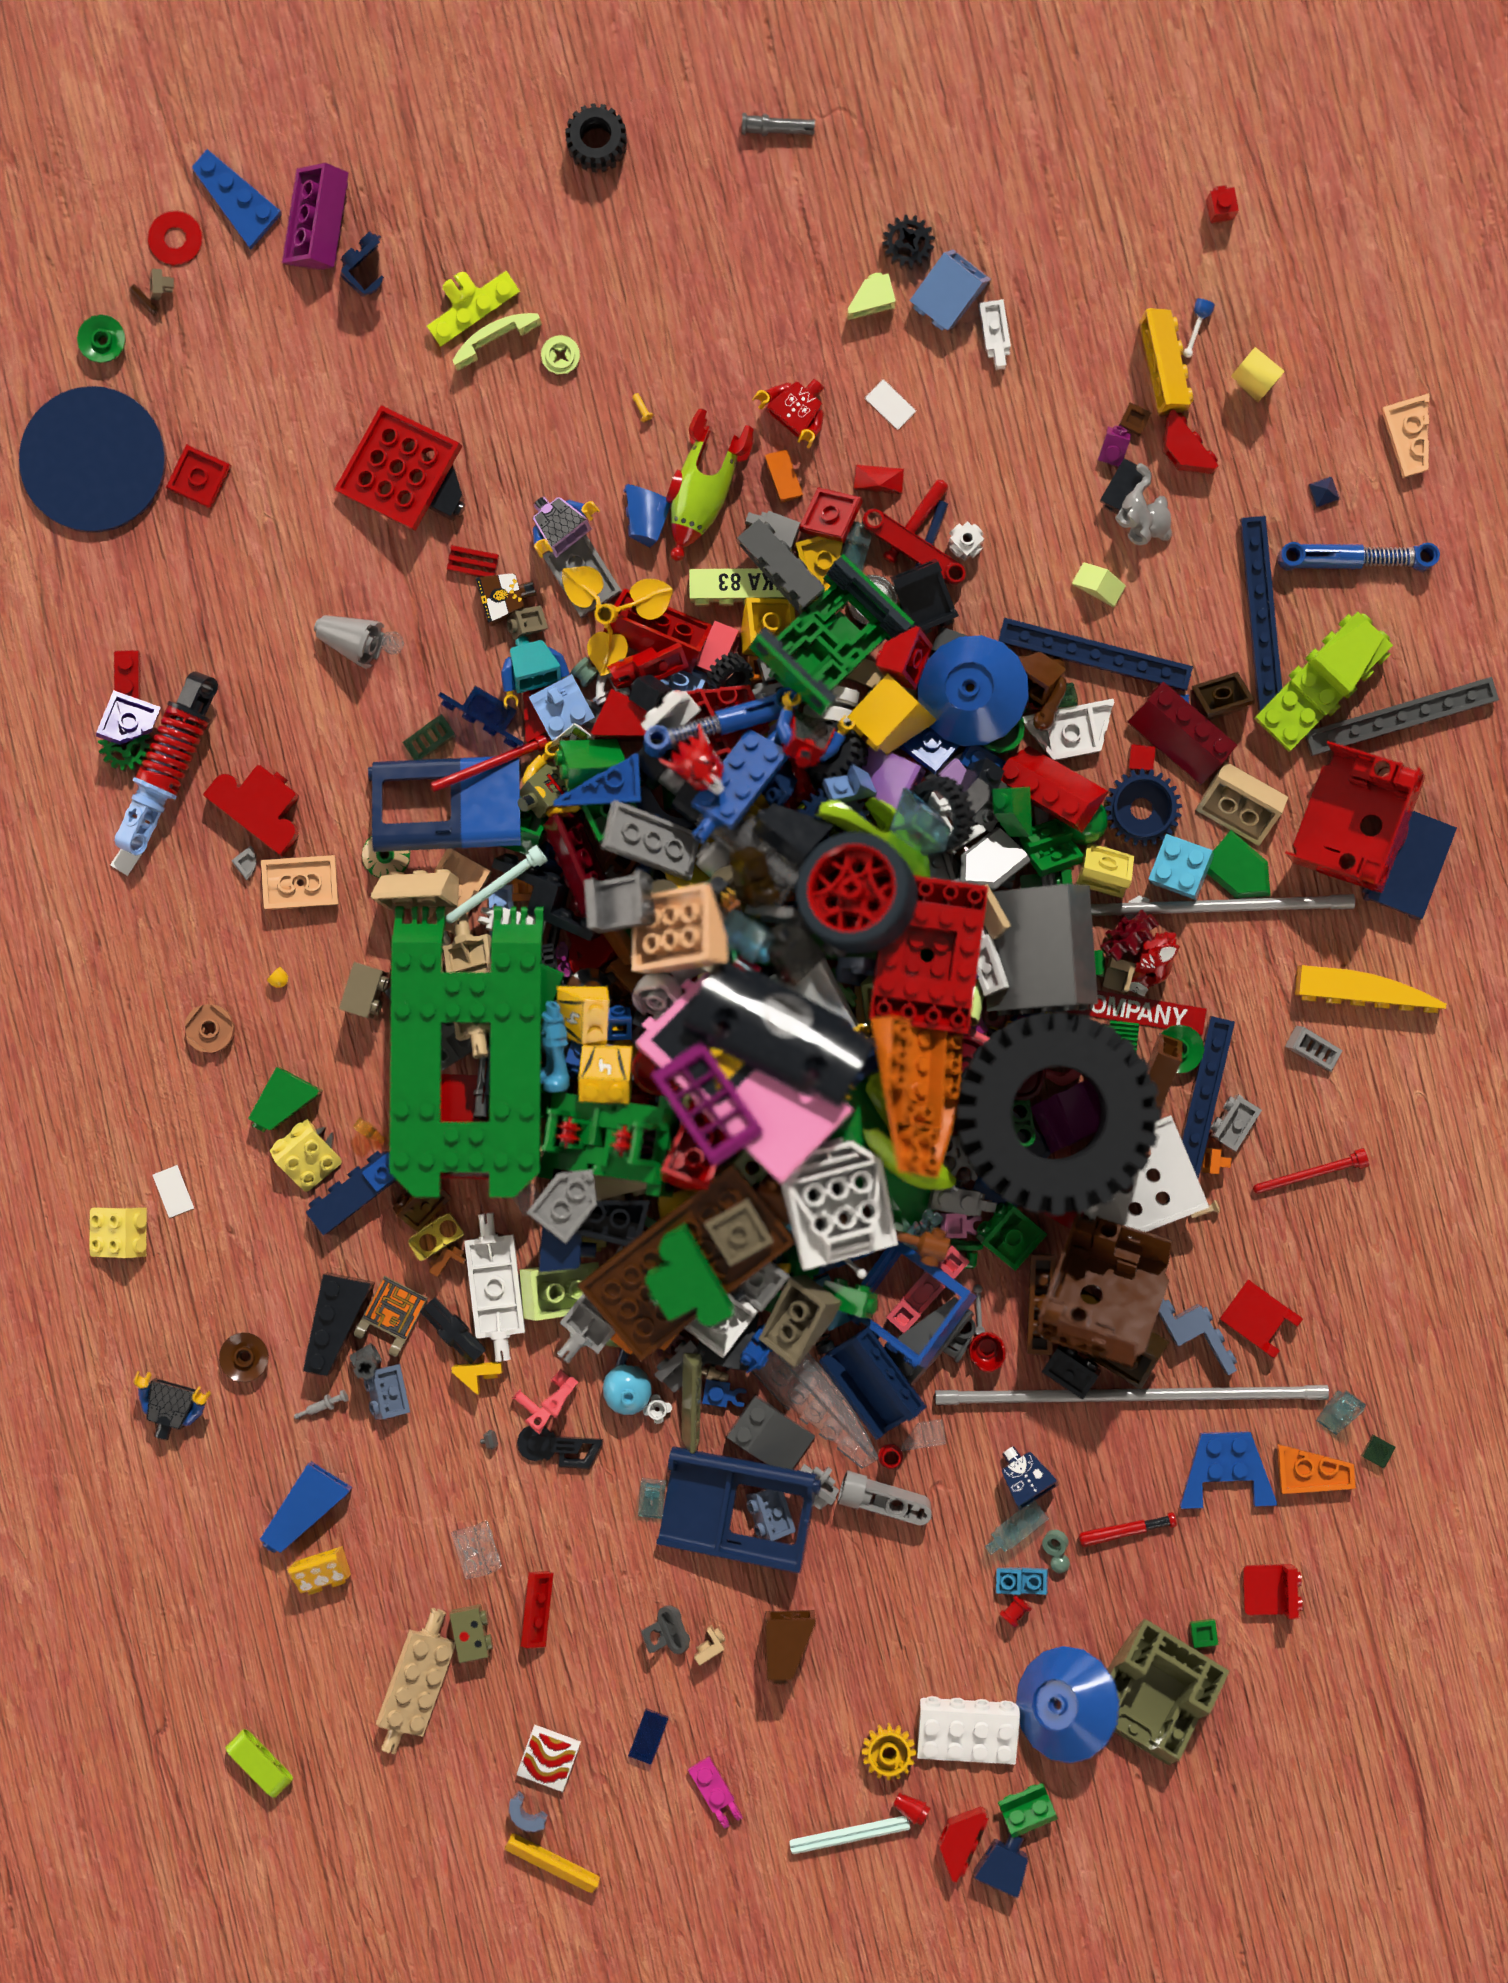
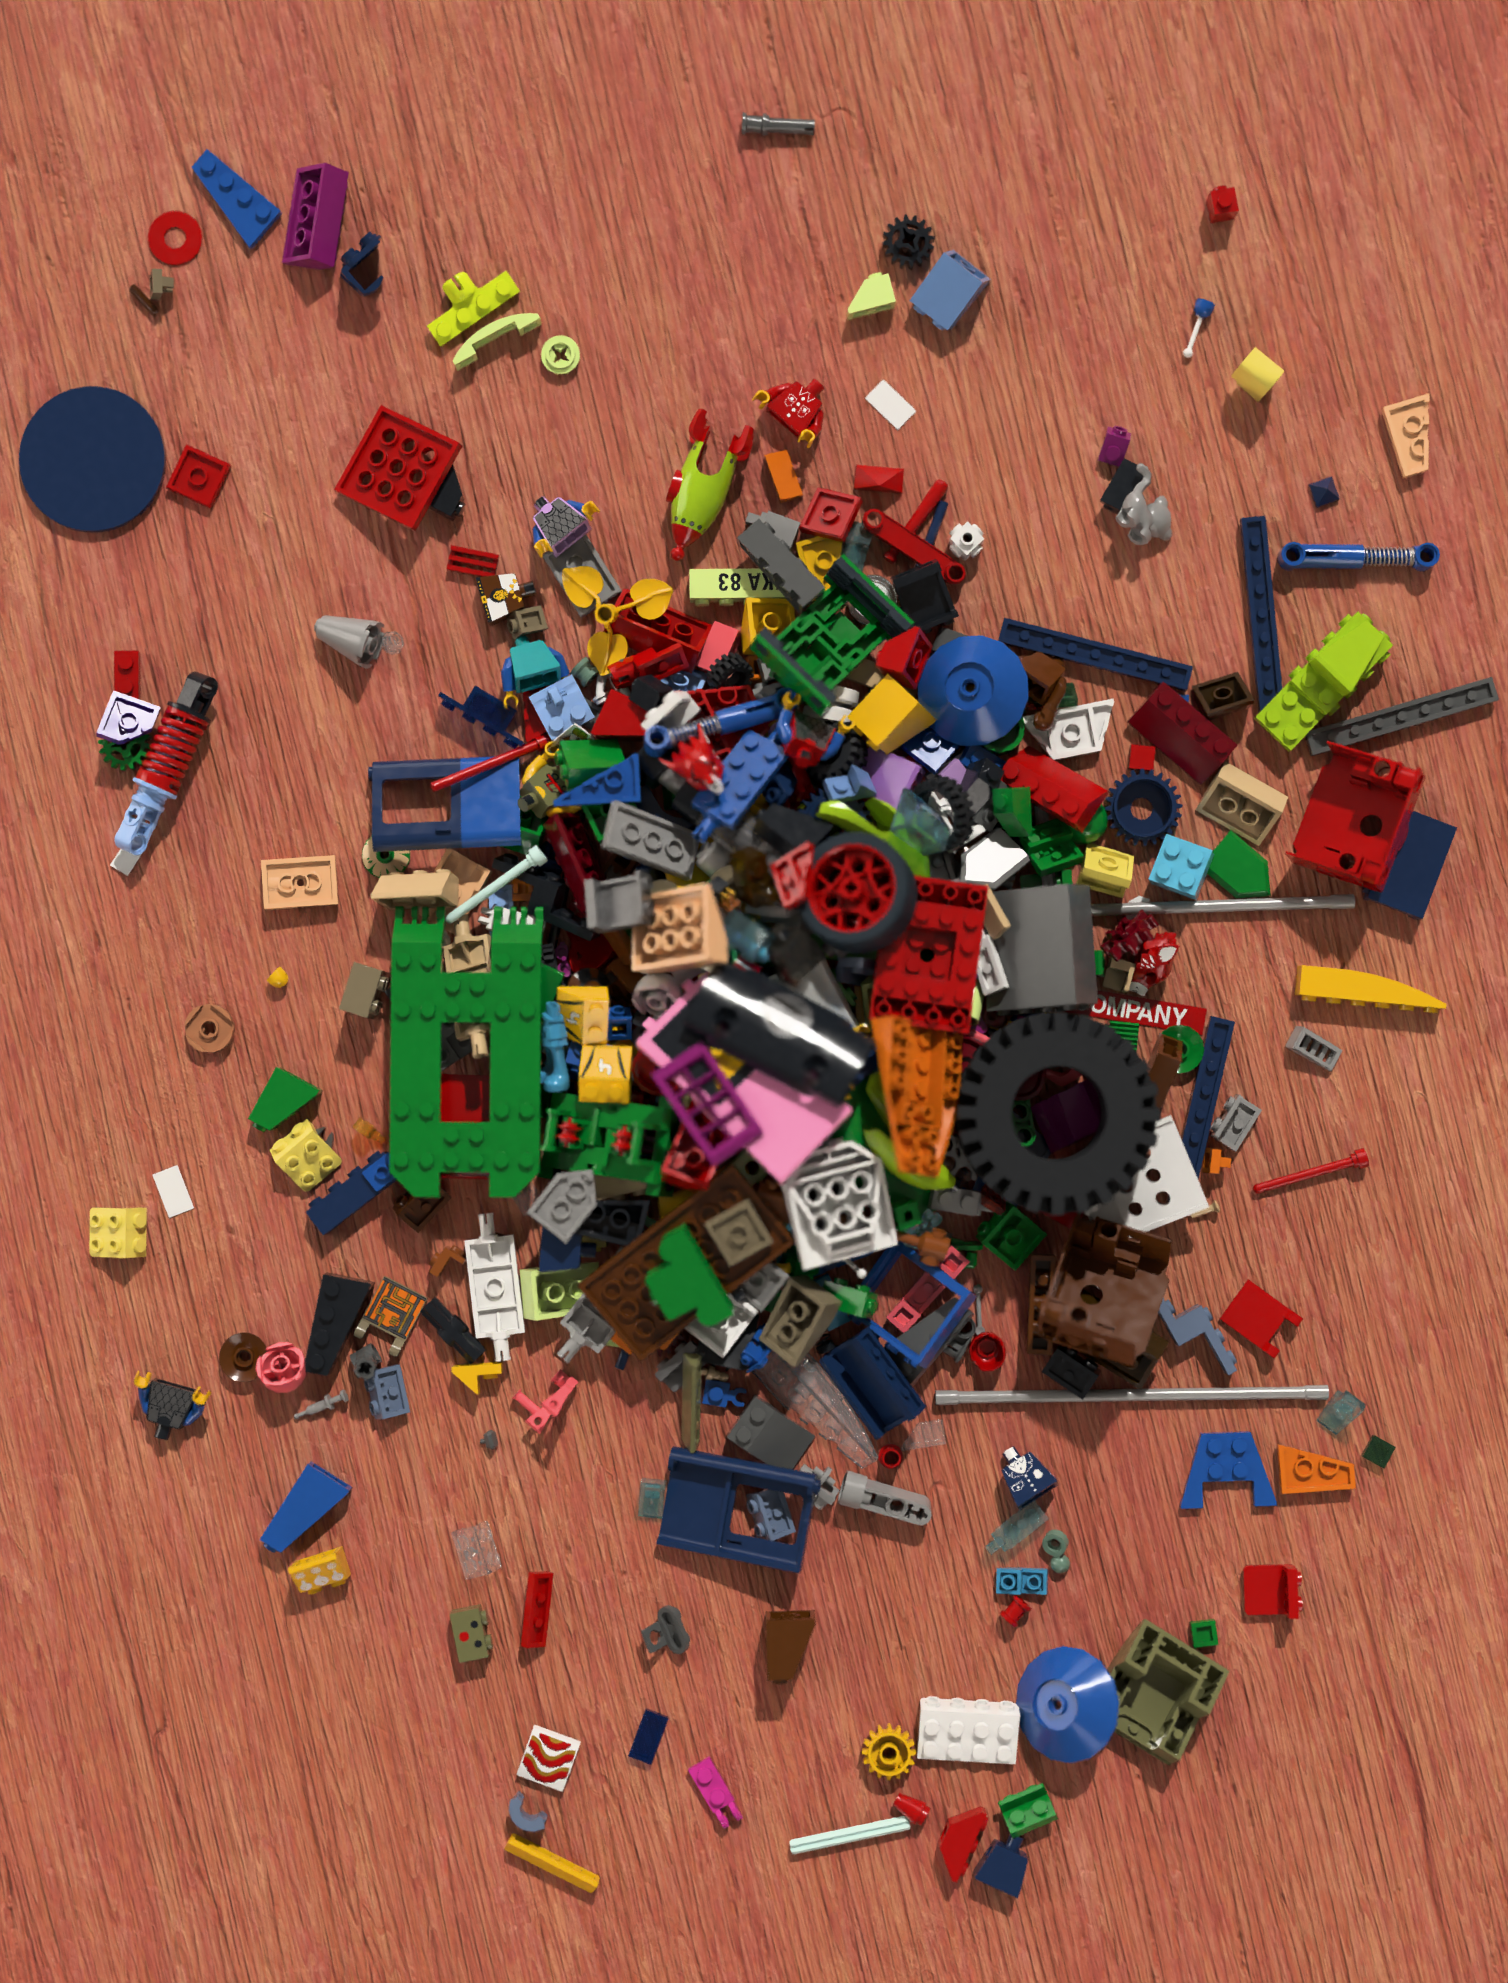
green dish [77,314,126,363] -> none
red brick [203,765,299,857] -> none
lime beam [225,1729,293,1798] -> none
light grey tile [231,846,257,880] -> none
tan plate [376,1608,456,1754] -> none
clear green slope [403,714,456,760] -> none
light yellow piece [409,1212,464,1261] -> none
dark grey pin [473,1045,490,1120] -> none
black piece [517,1424,603,1469] -> none
black tyre [565,103,627,173] -> none
medium azure cylinder [603,1364,652,1415] -> none
blue slope [623,484,671,548] -> none
yellow piece [632,393,654,422] -> none
white plate [643,1394,672,1424] -> none
tan bracket [694,1625,726,1666] -> none
bright pink plate [941,1213,981,1238] -> none
white hinge [979,300,1011,370] -> none
yellowish green slope [1072,562,1126,607] -> none
red piece [1079,1512,1177,1547] -> none
reddish brown tile [1118,403,1151,436] -> none
yellow slope [1139,308,1193,416] -> none
red slope [1162,409,1219,474] -> none
none -> coral cylinder [256,1342,307,1393]
none -> red wing [770,841,814,910]
none -> green piece [890,1196,922,1231]
none -> clear red tile [980,1183,1006,1215]

